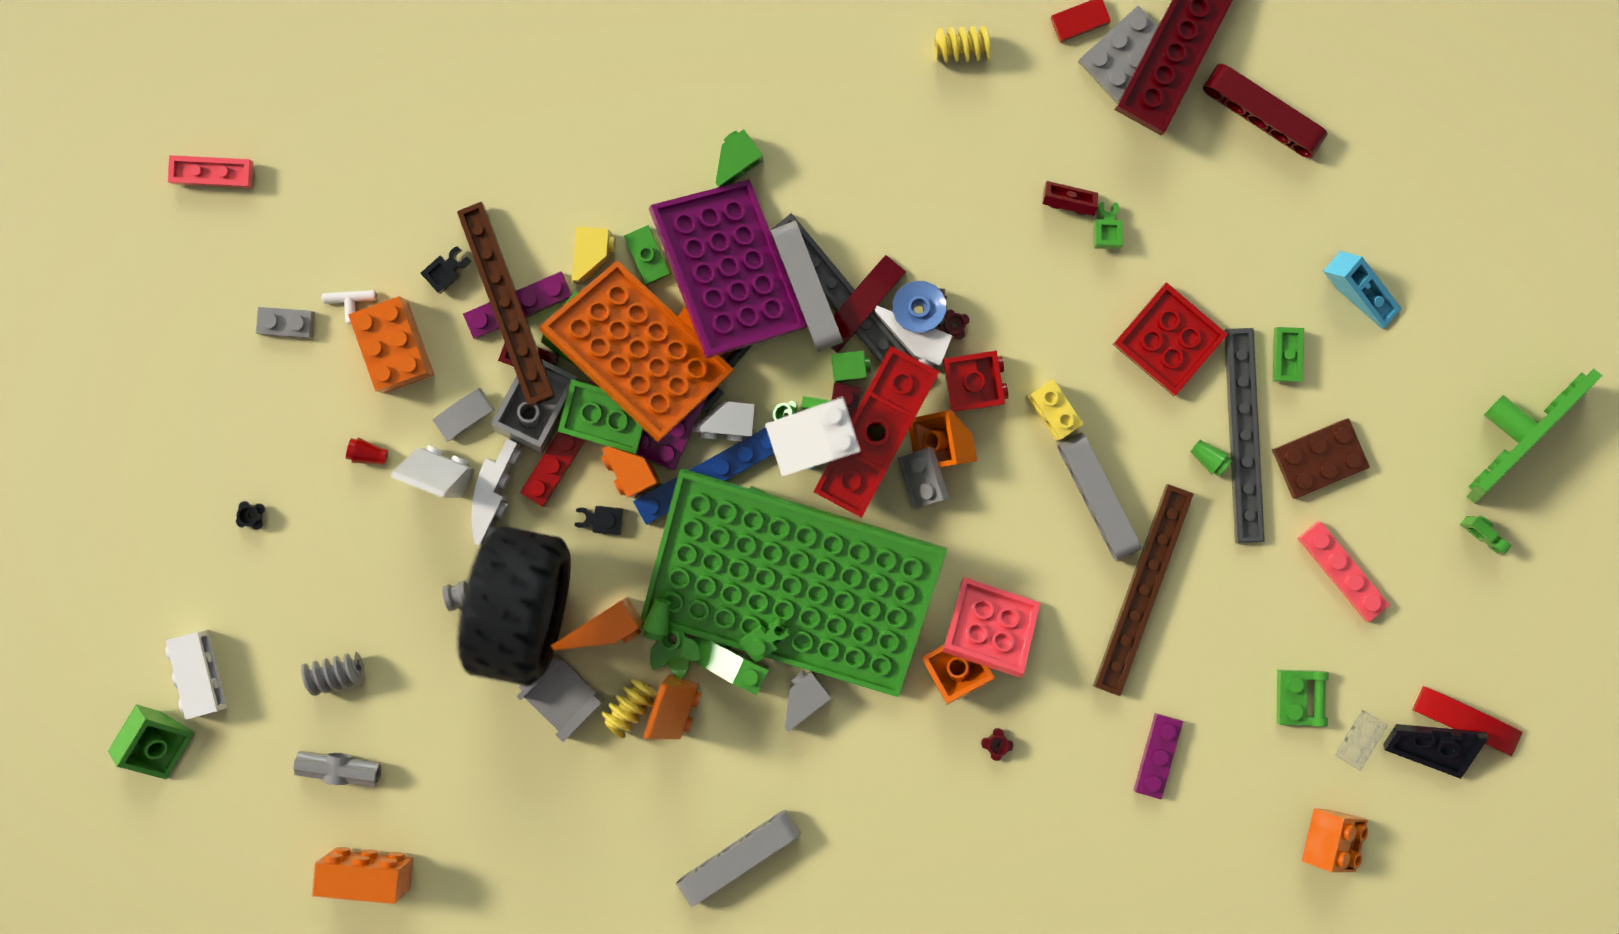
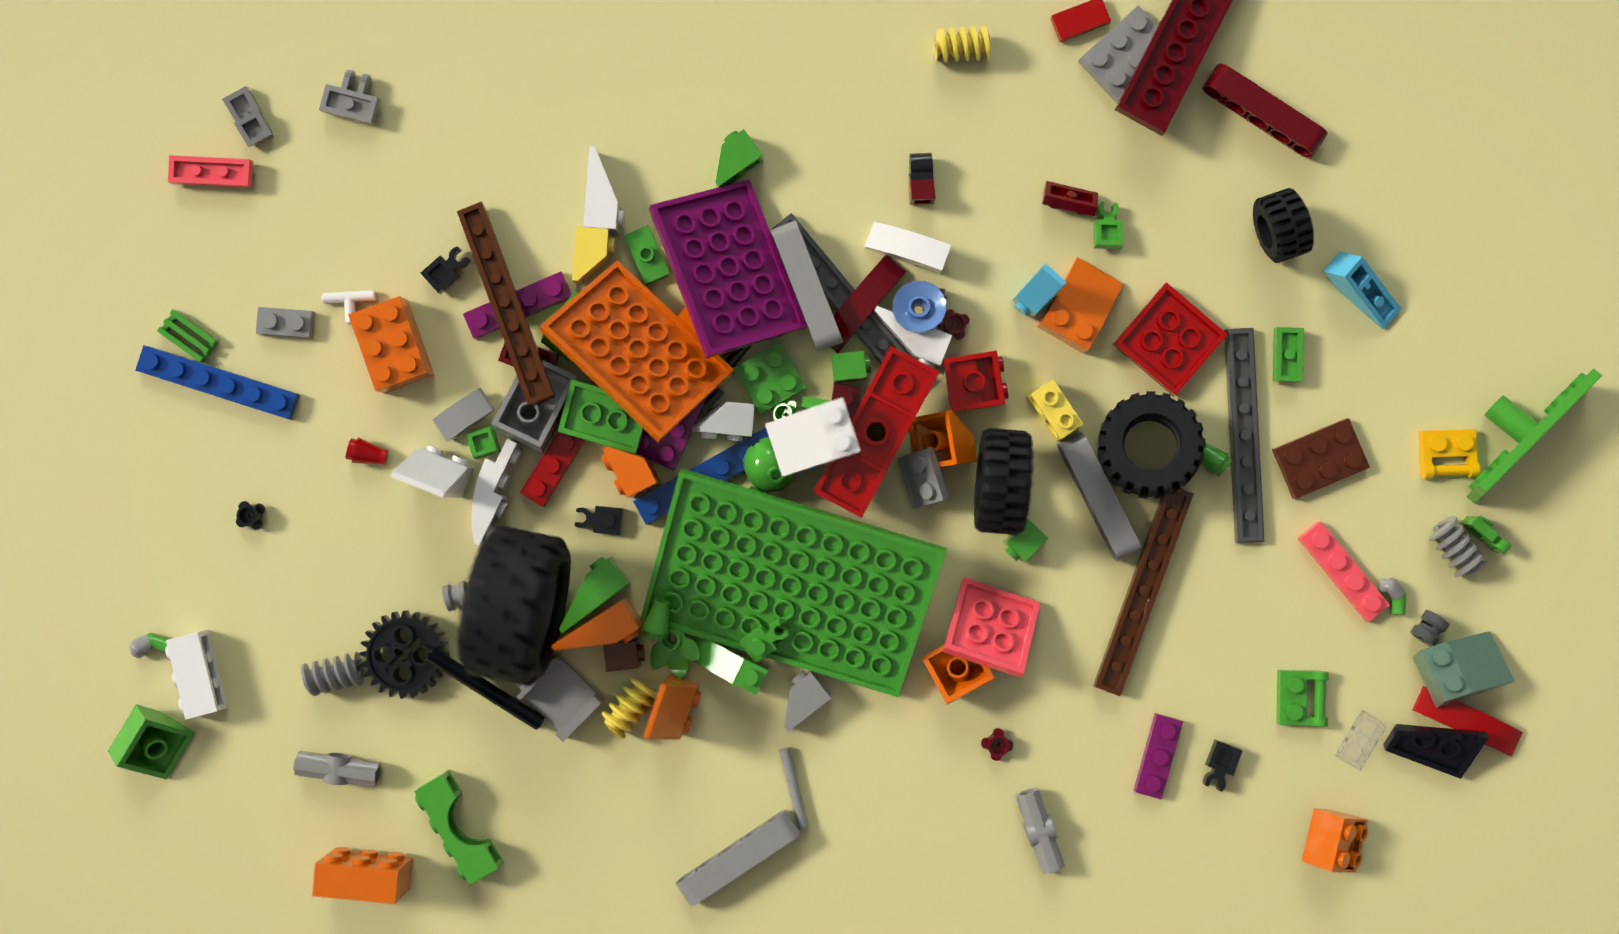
none -> arm [130,633,169,658]
none -> blue plate [135,345,300,420]
none -> bright green tile [157,309,219,363]
none -> light grey slope [222,86,273,147]
none -> light grey hinge [319,70,381,126]
none -> black gear [359,610,450,699]
none -> bright green arch [414,770,503,885]
none -> black axle [425,647,544,730]
none -> bright green tile [466,426,501,459]
none -> bright green slope [559,557,631,633]
none -> white slope [583,146,625,234]
none -> reddish brown brick [603,639,645,672]
none -> bright green plate [733,342,806,415]
none -> bright green cylinder [743,437,797,493]
none -> light grey bar [779,747,809,829]
none -> white slope [865,222,951,274]
none -> leg [908,153,936,205]
none -> black tyre [974,428,1033,535]
none -> bright green brick [1003,519,1048,562]
none -> medium azure slope [1013,263,1066,317]
none -> light grey piece [1016,788,1065,874]
none -> orange slope [1037,257,1123,353]
none -> black tyre [1097,391,1206,499]
none -> black plate [1203,739,1242,792]
none -> black tyre [1253,188,1314,263]
none -> arm [1379,578,1406,615]
none -> dark grey wheel [1410,610,1450,647]
none -> sand green slope [1413,631,1515,708]
none -> yellow plate [1418,429,1480,479]
none -> light grey piece [1429,516,1488,577]

